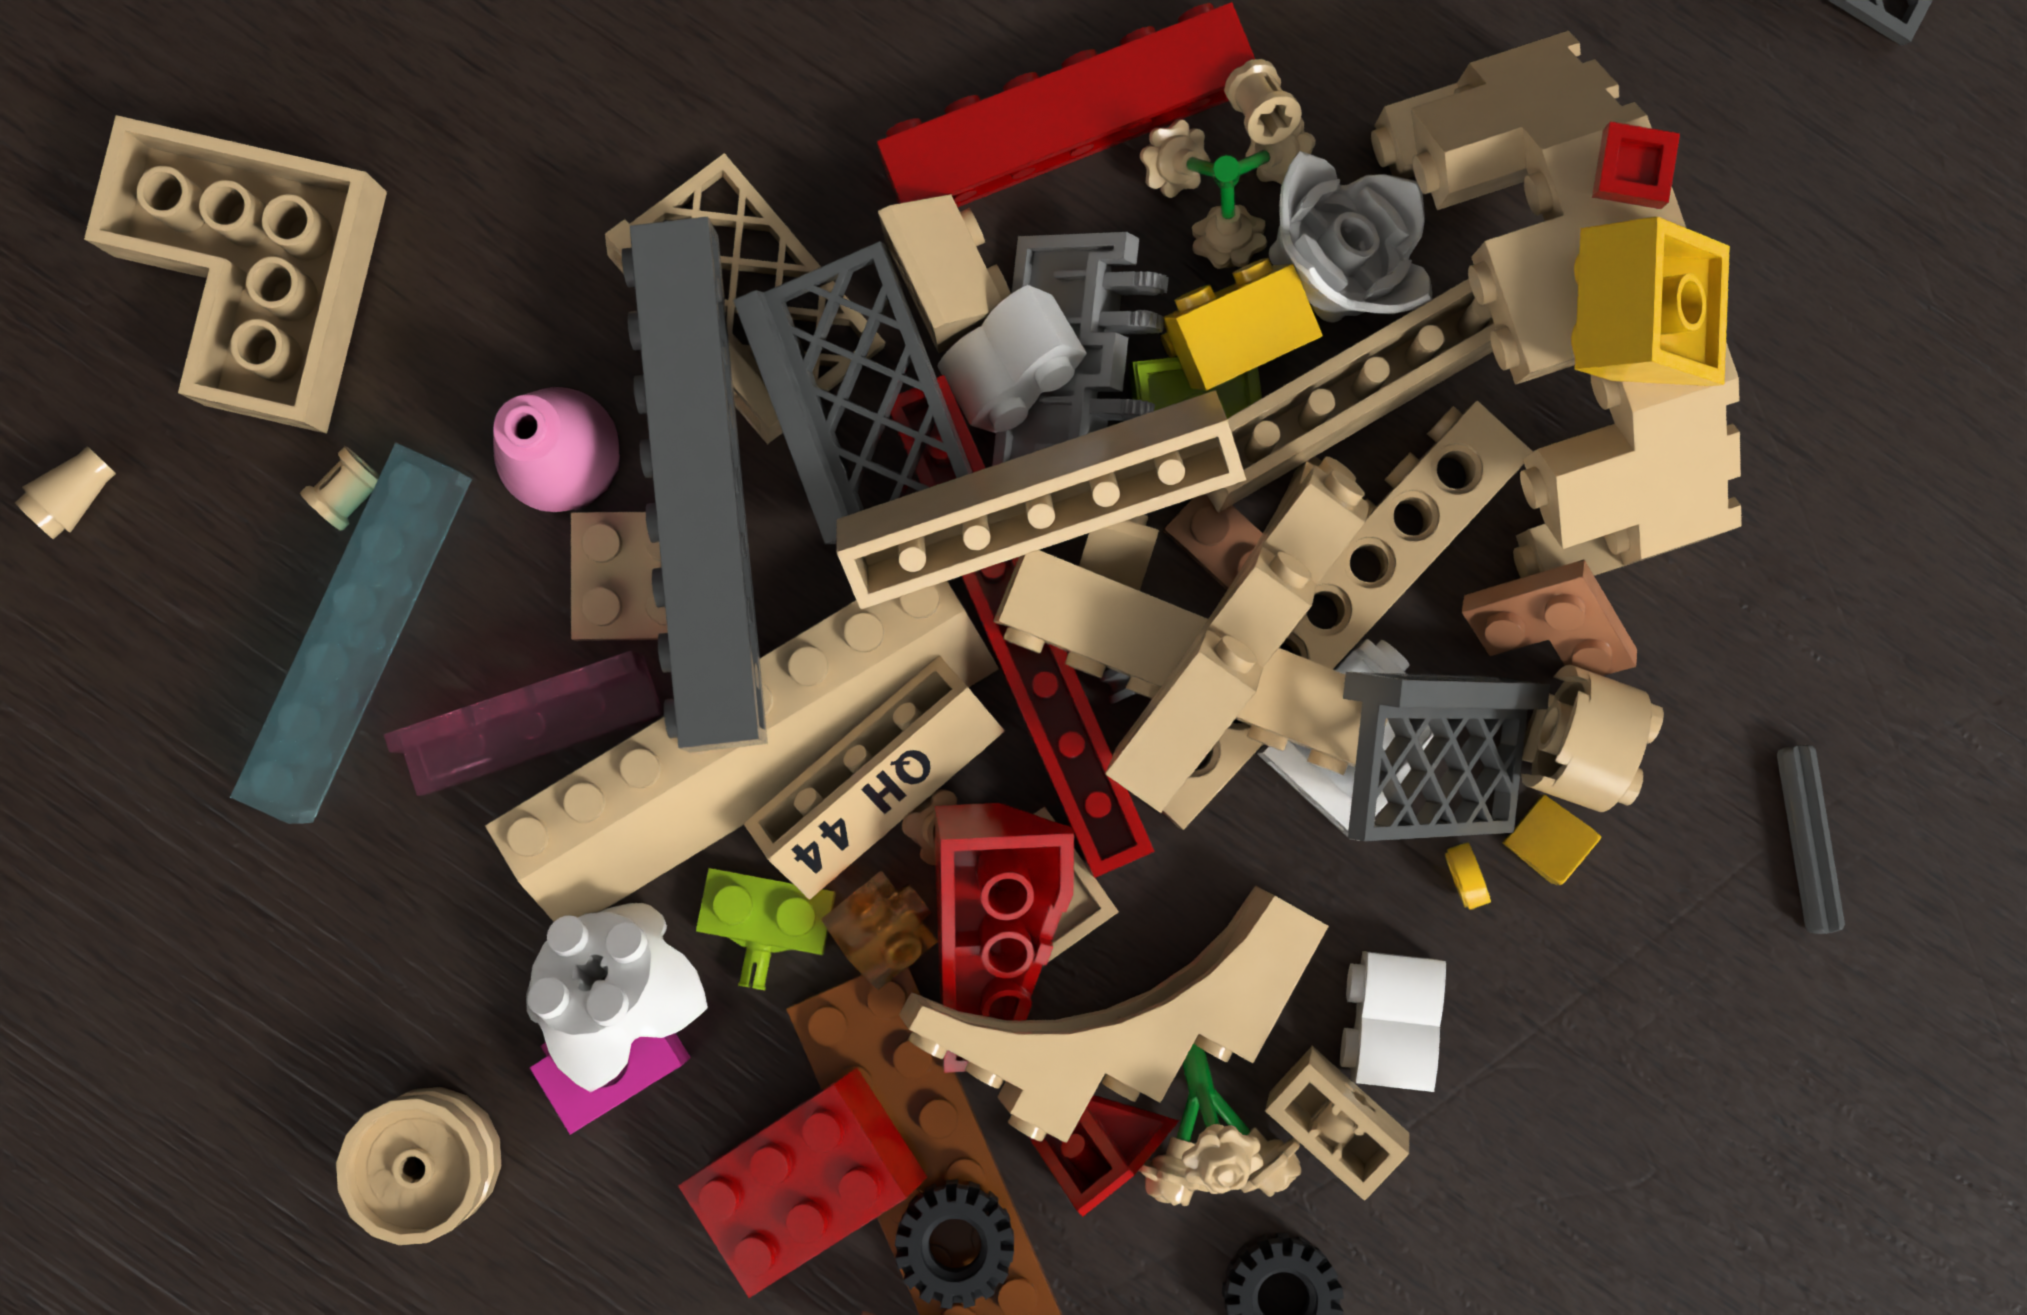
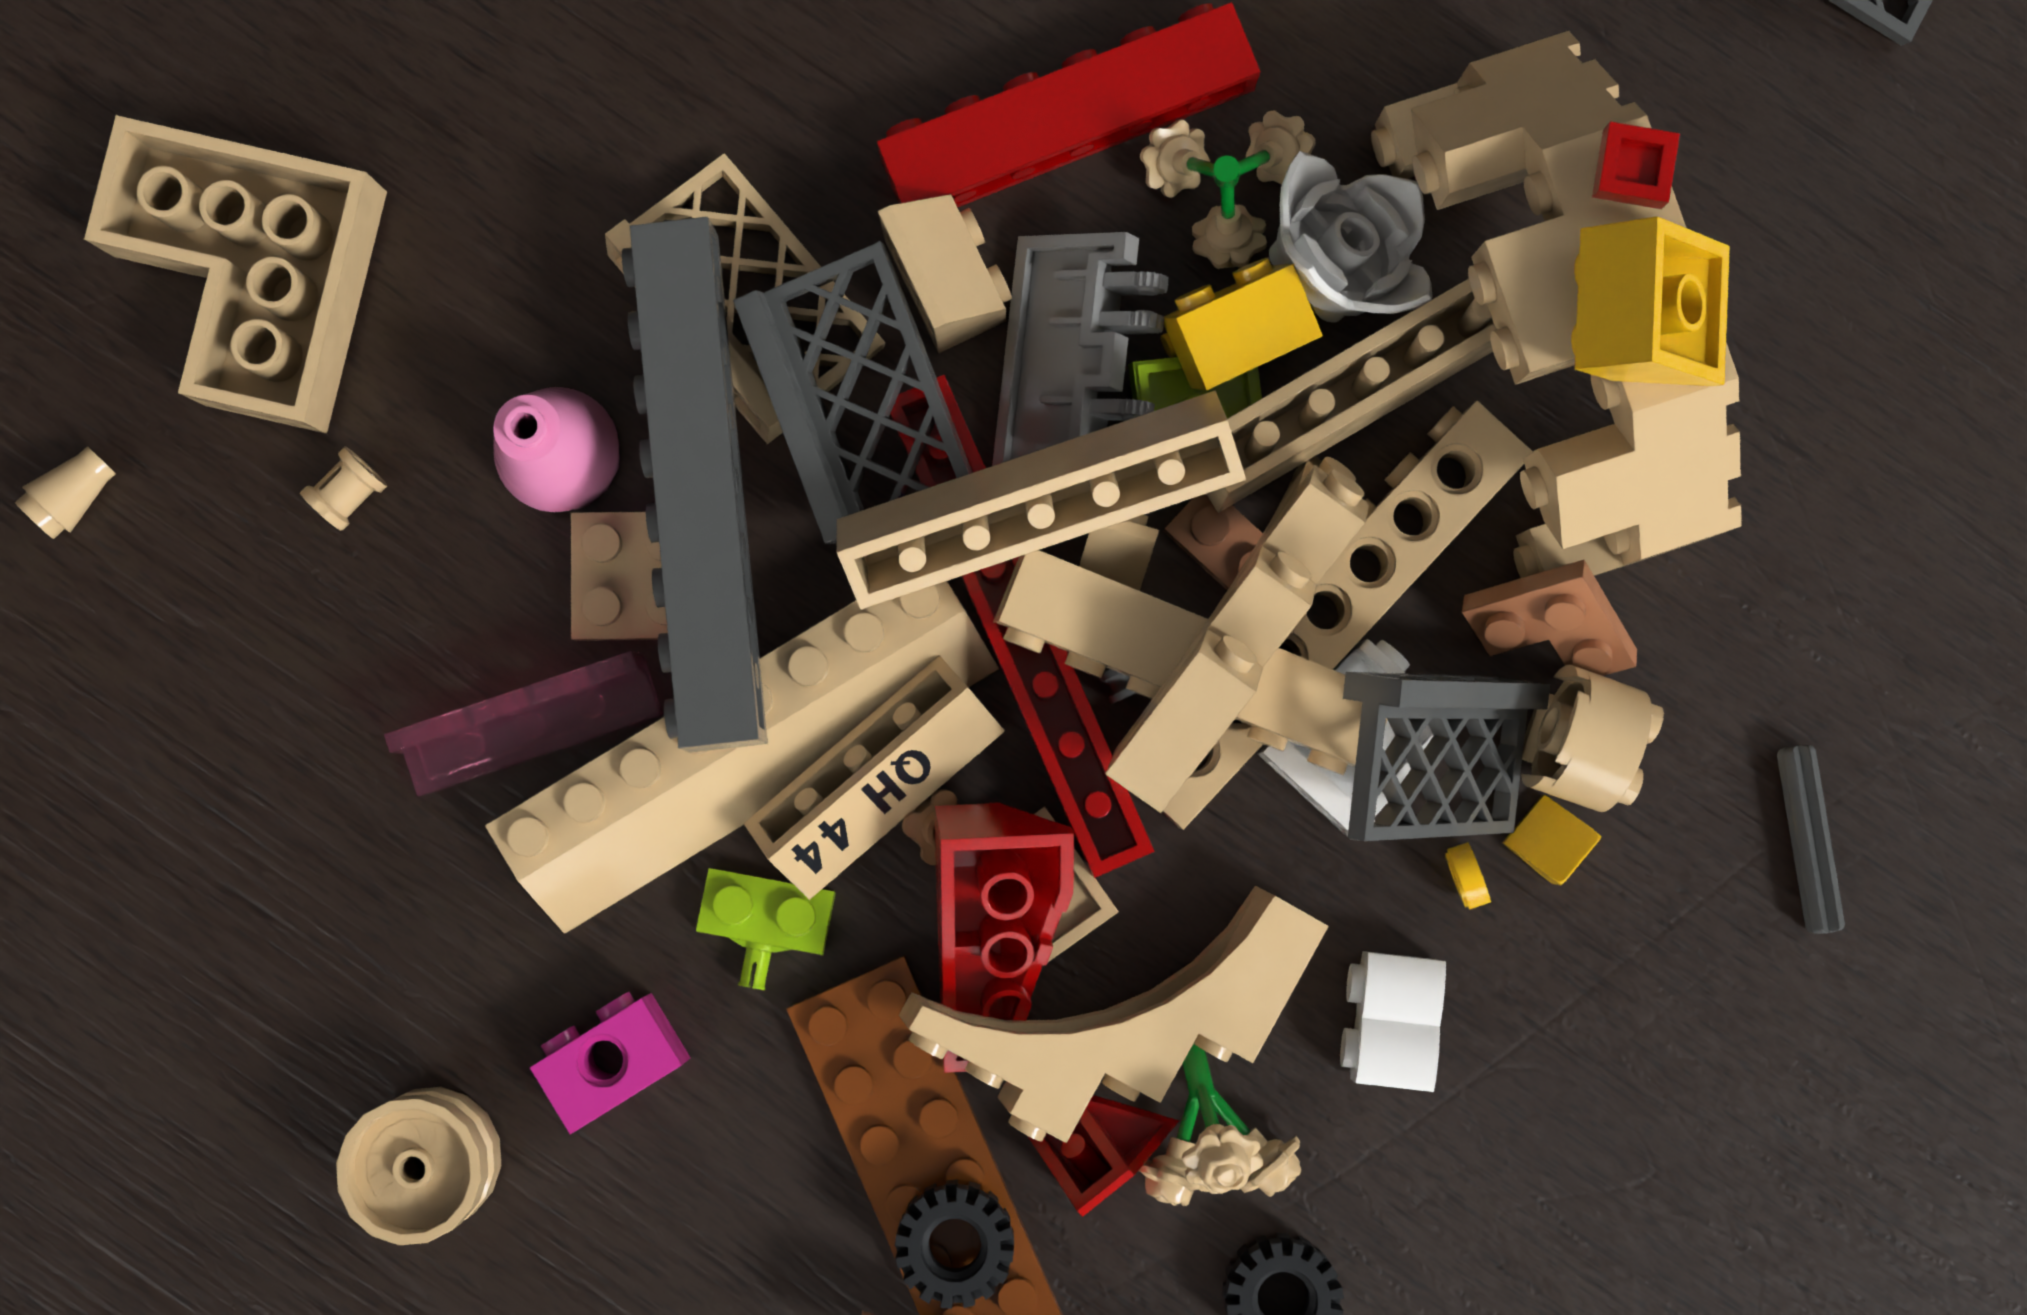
clear light blue brick [230,443,472,824] -> none
white brick [526,903,708,1092] -> none
red brick [678,1067,927,1298] -> none
clear orange brick [821,871,938,990] -> none
white brick [937,285,1087,433] -> none
tan bush [1224,59,1302,145] -> none
tan brick [1265,1046,1409,1201] -> none

